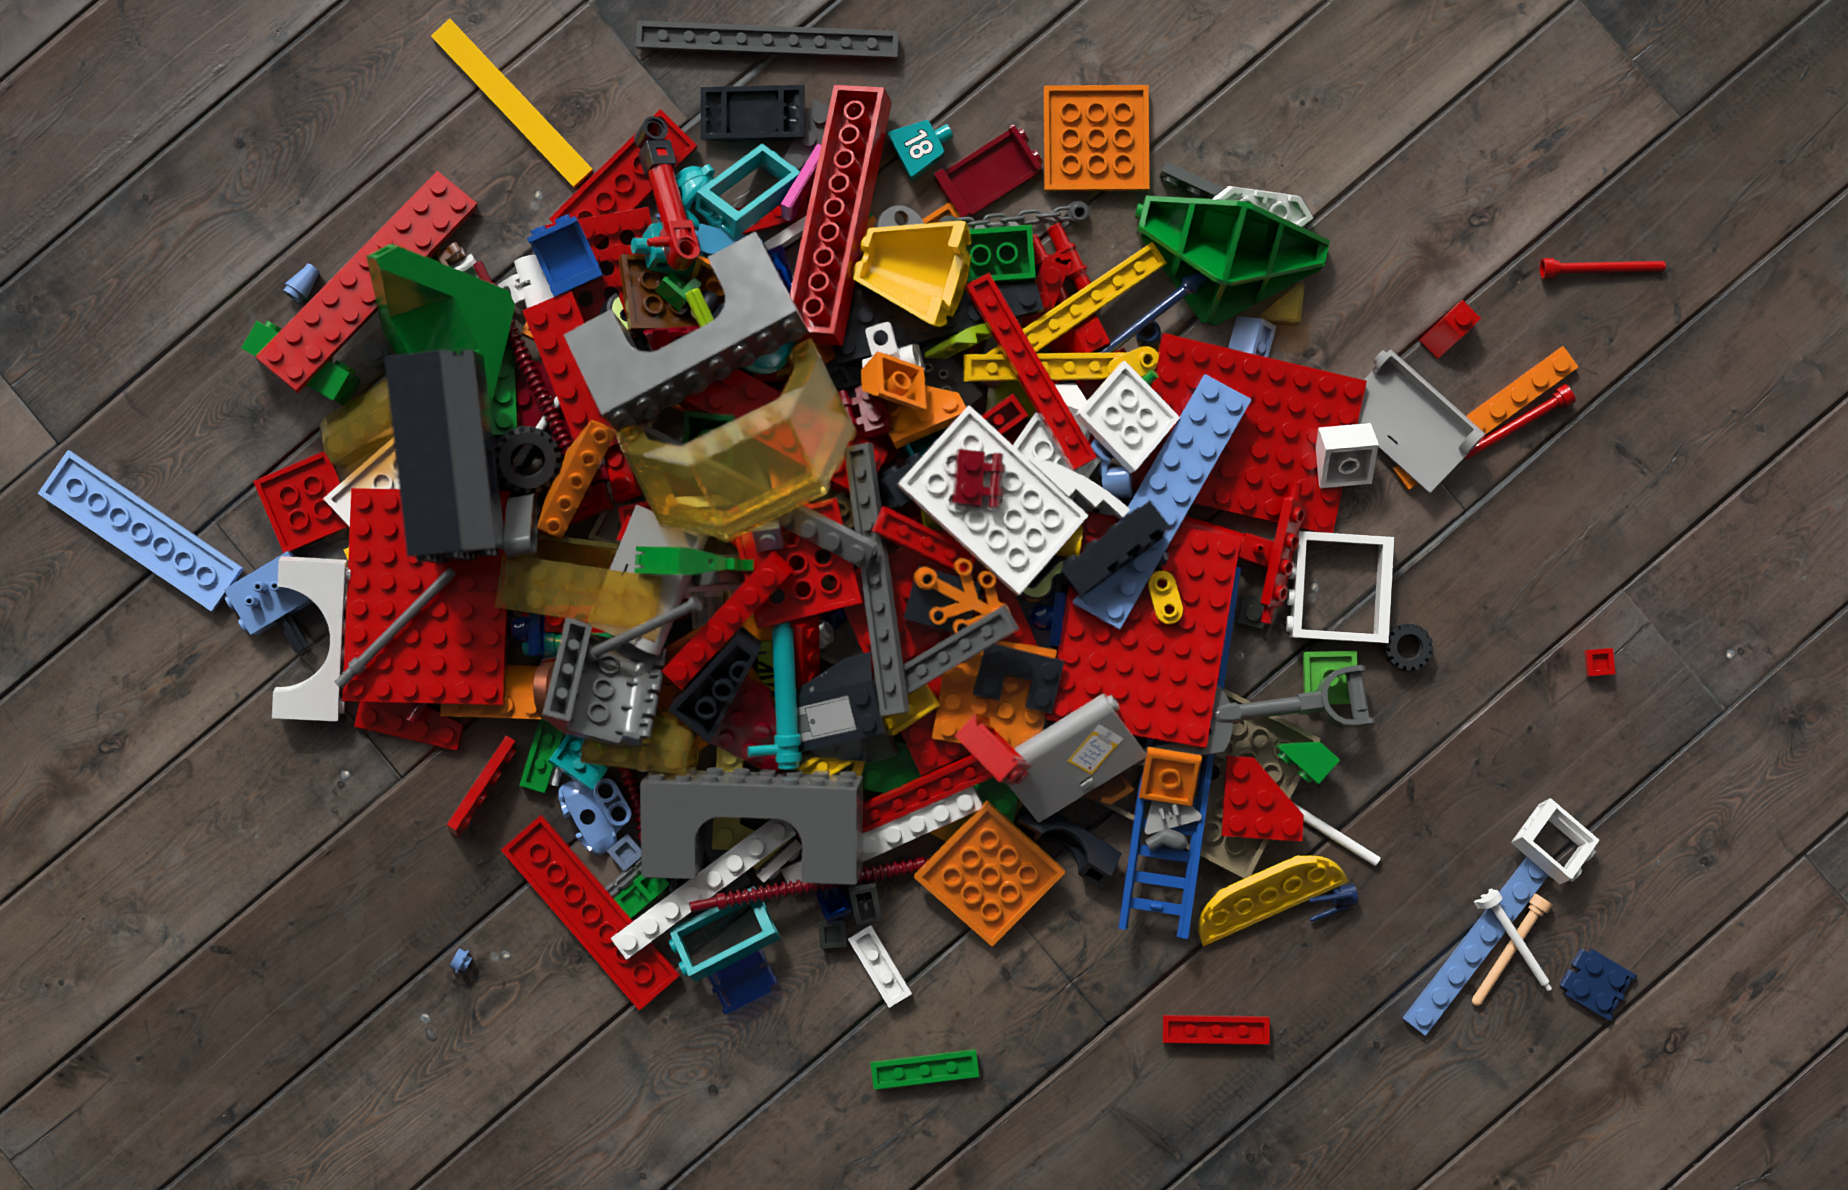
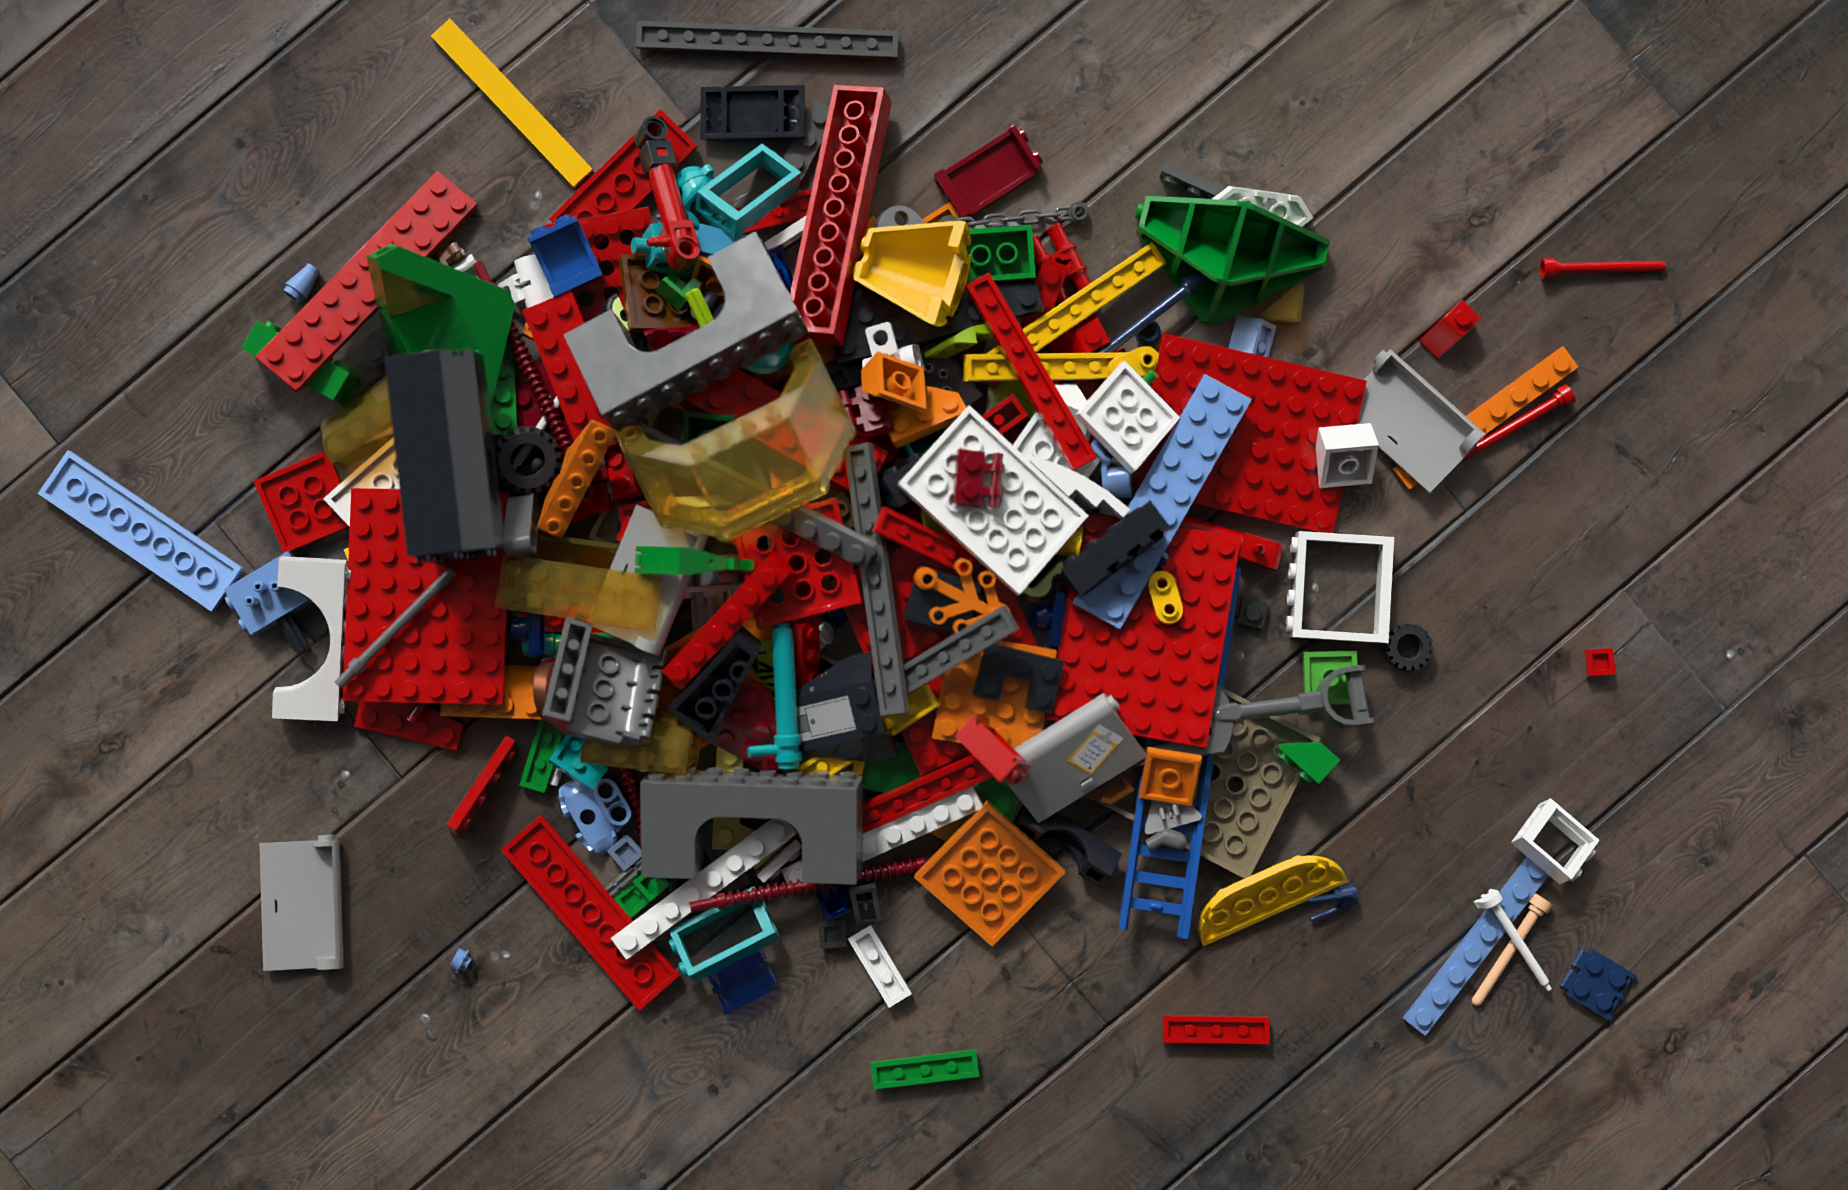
dark grey bar [586,595,702,662] -> none
plate [752,521,784,552] -> none
dark pink tile [781,143,821,222] -> none
teal torso [888,120,954,182] -> none
orange plate [1043,85,1150,192] -> none
red plate [1221,756,1304,841] -> none
red plate [1260,482,1305,624] -> none
white bar [1294,803,1380,866] -> none
none -> light grey door [259,835,344,971]

